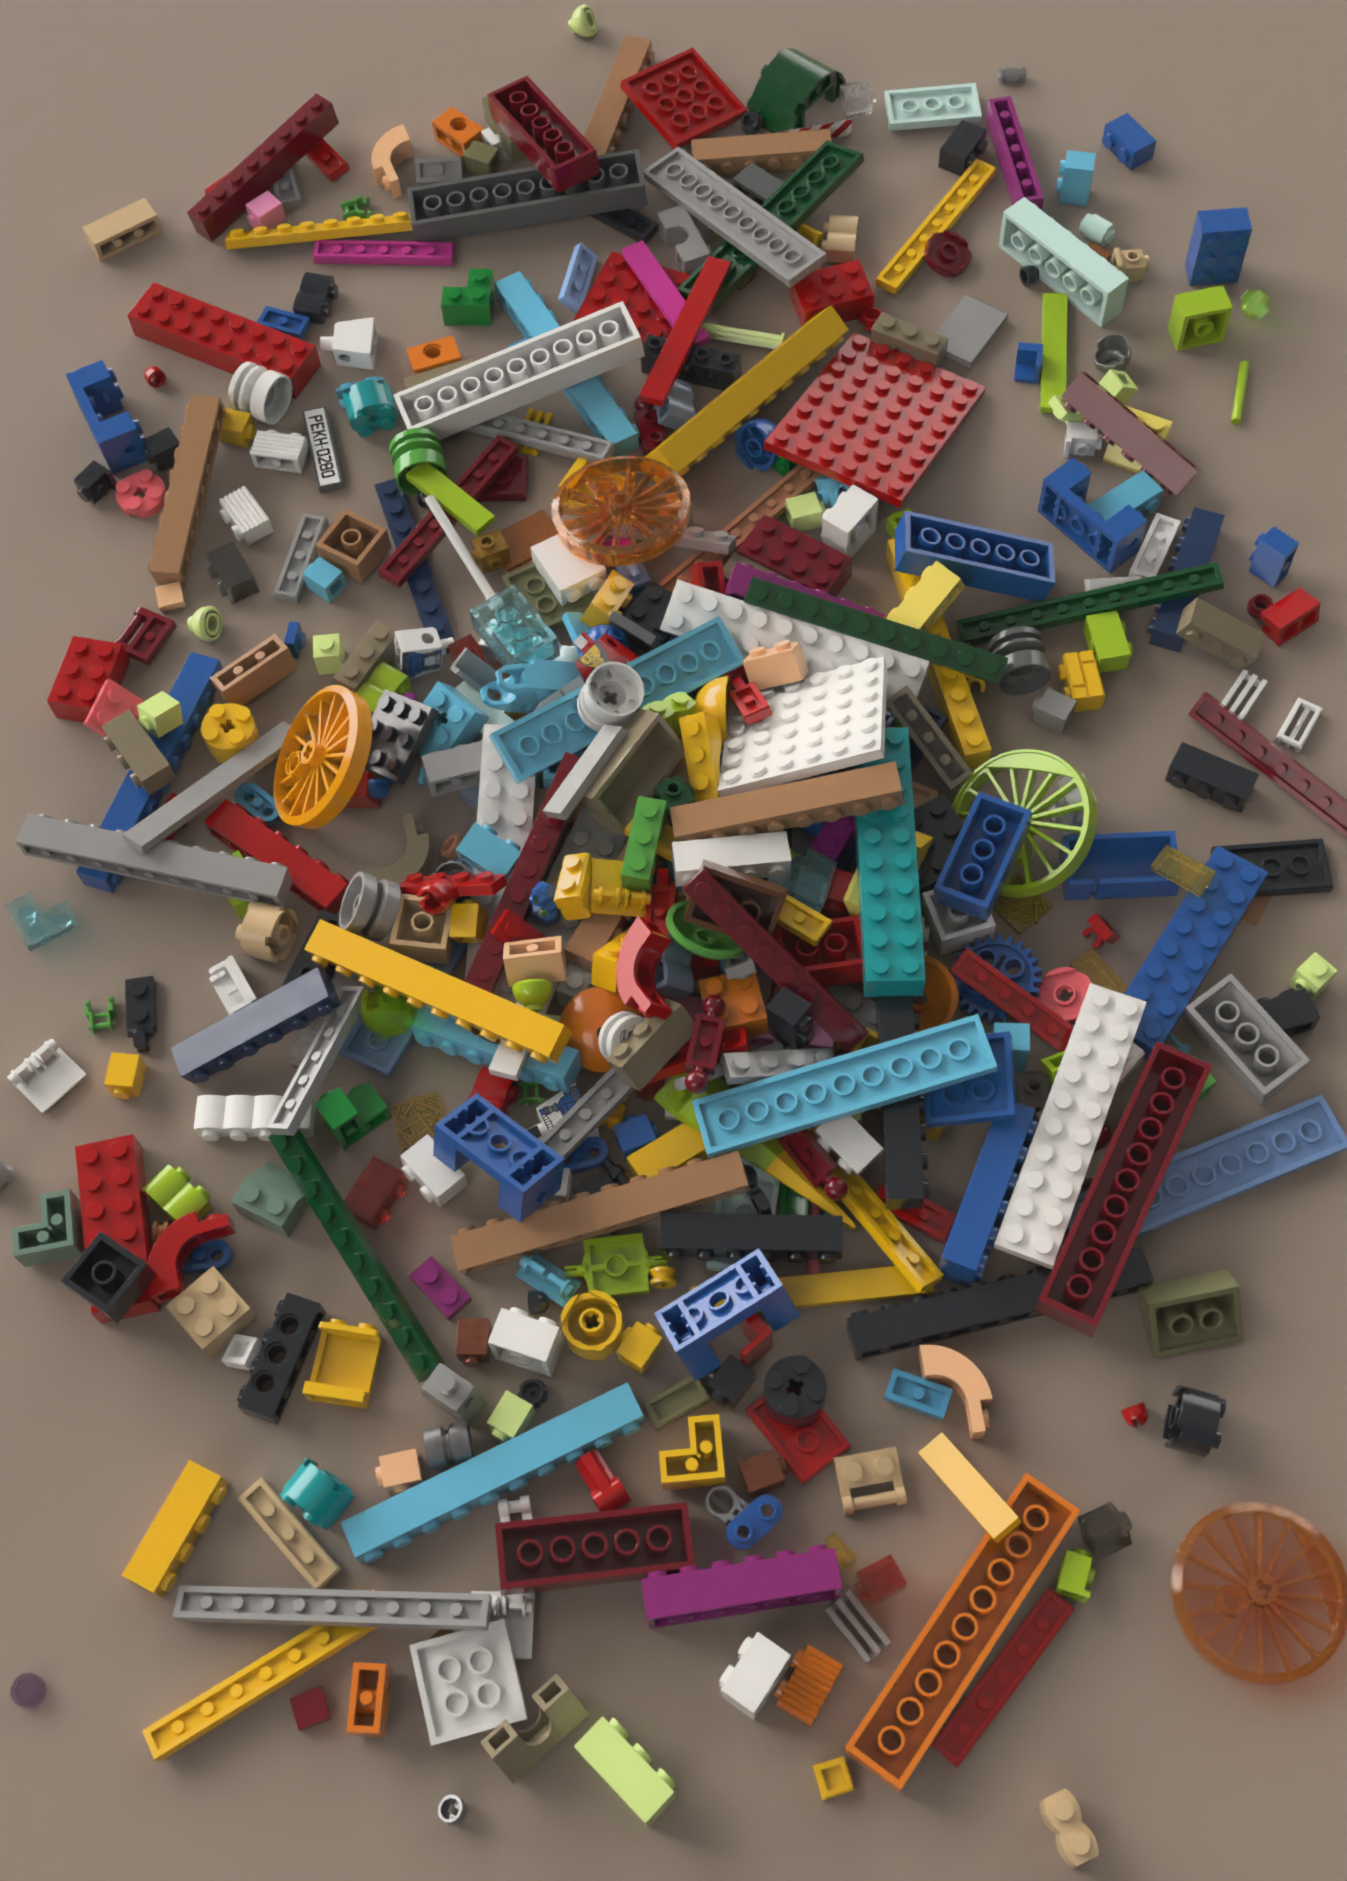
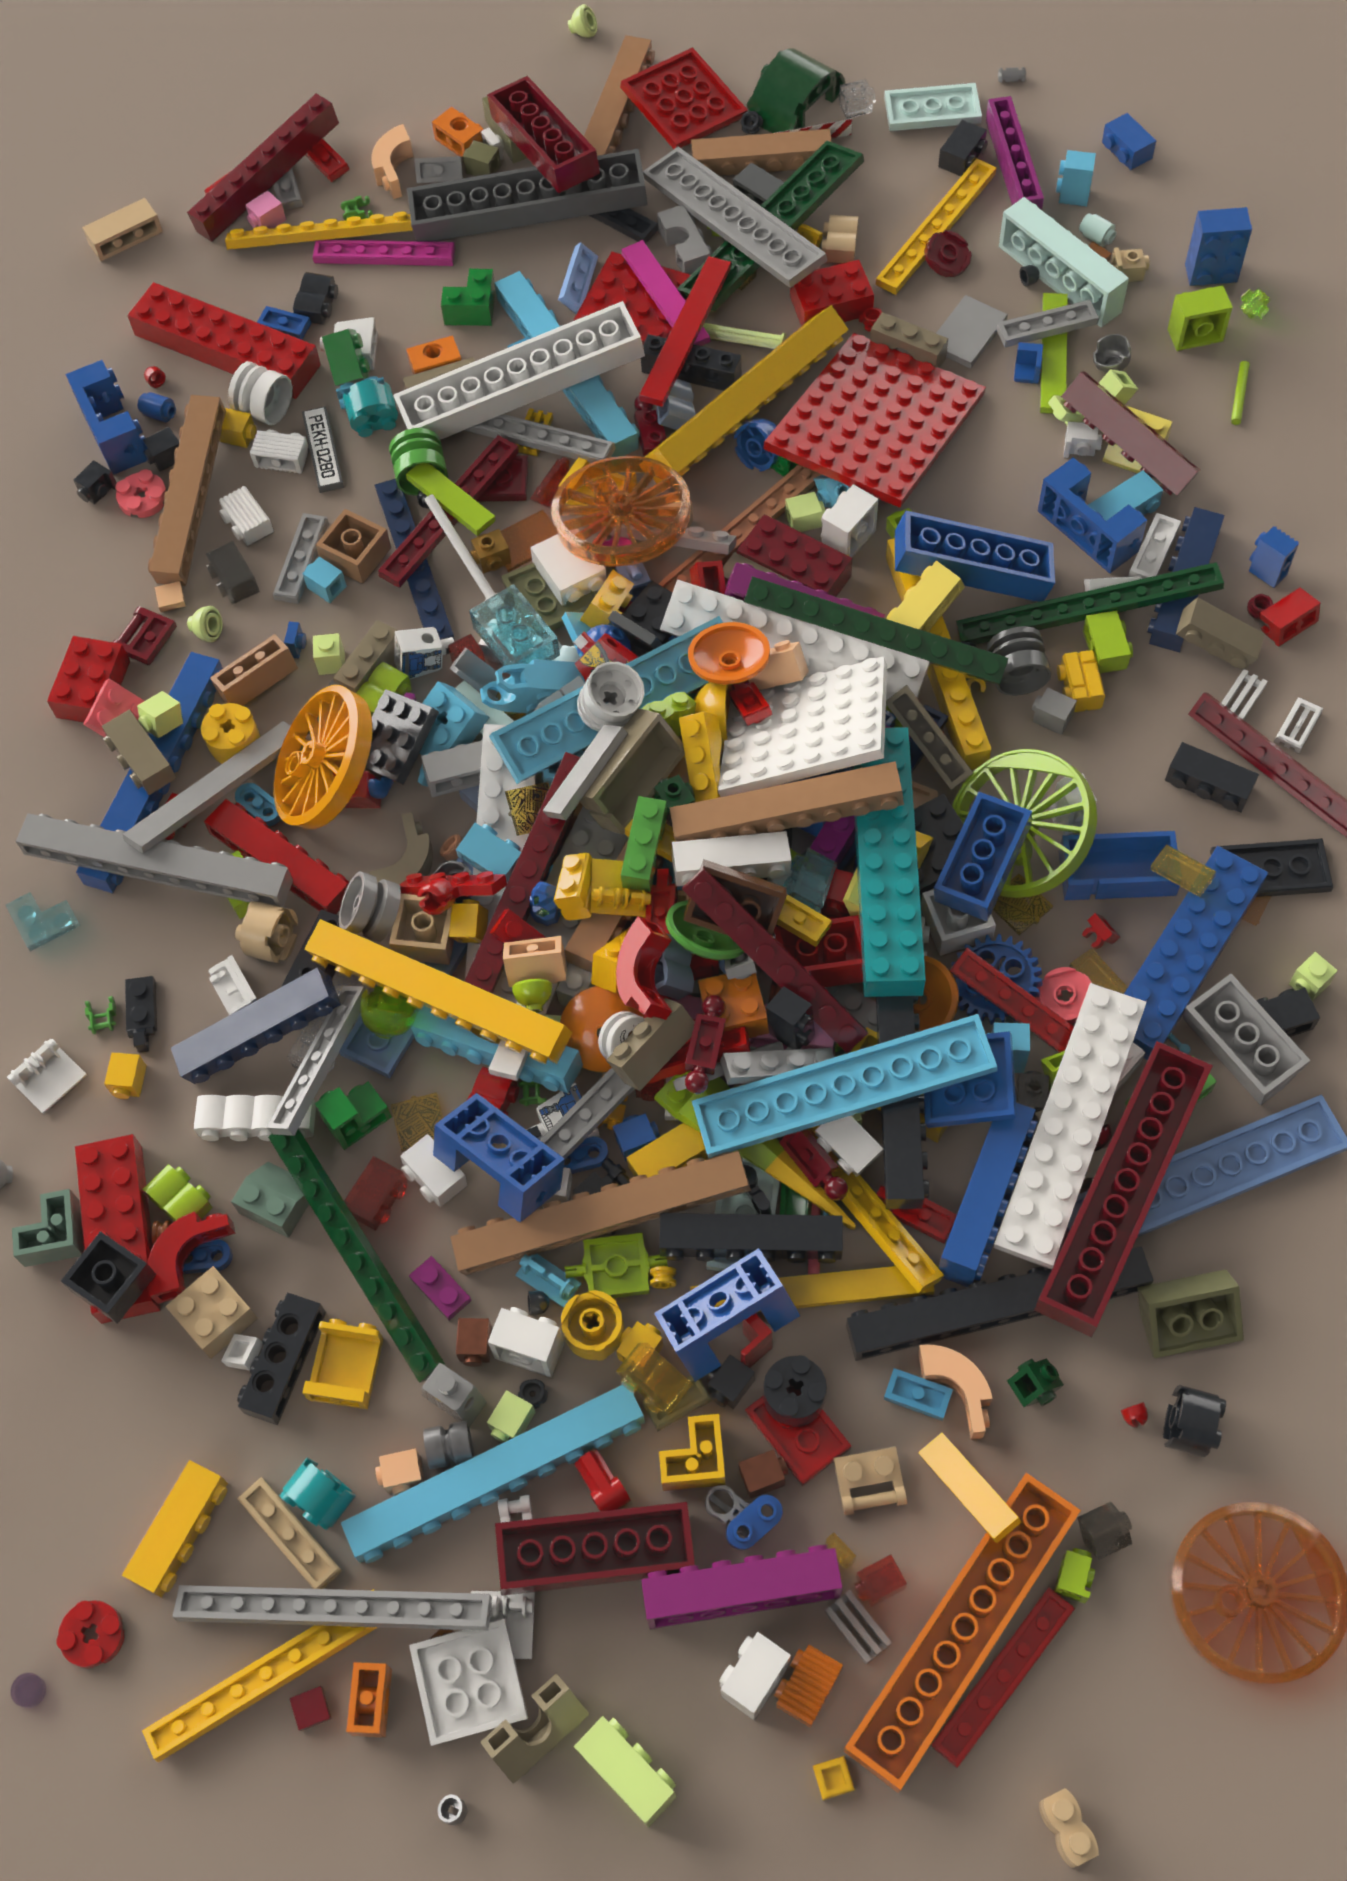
none -> red plate [56,1600,125,1669]
none -> blue brick [137,392,176,422]
none -> green brick [321,328,370,386]
none -> clear yellow piece [505,782,550,836]
none -> clear red hinge [530,457,570,509]
none -> clear yellow brick [615,1343,693,1414]
none -> orange dish [688,622,770,685]
none -> light grey plate [996,300,1099,347]
none -> dark green brick [1007,1358,1064,1407]

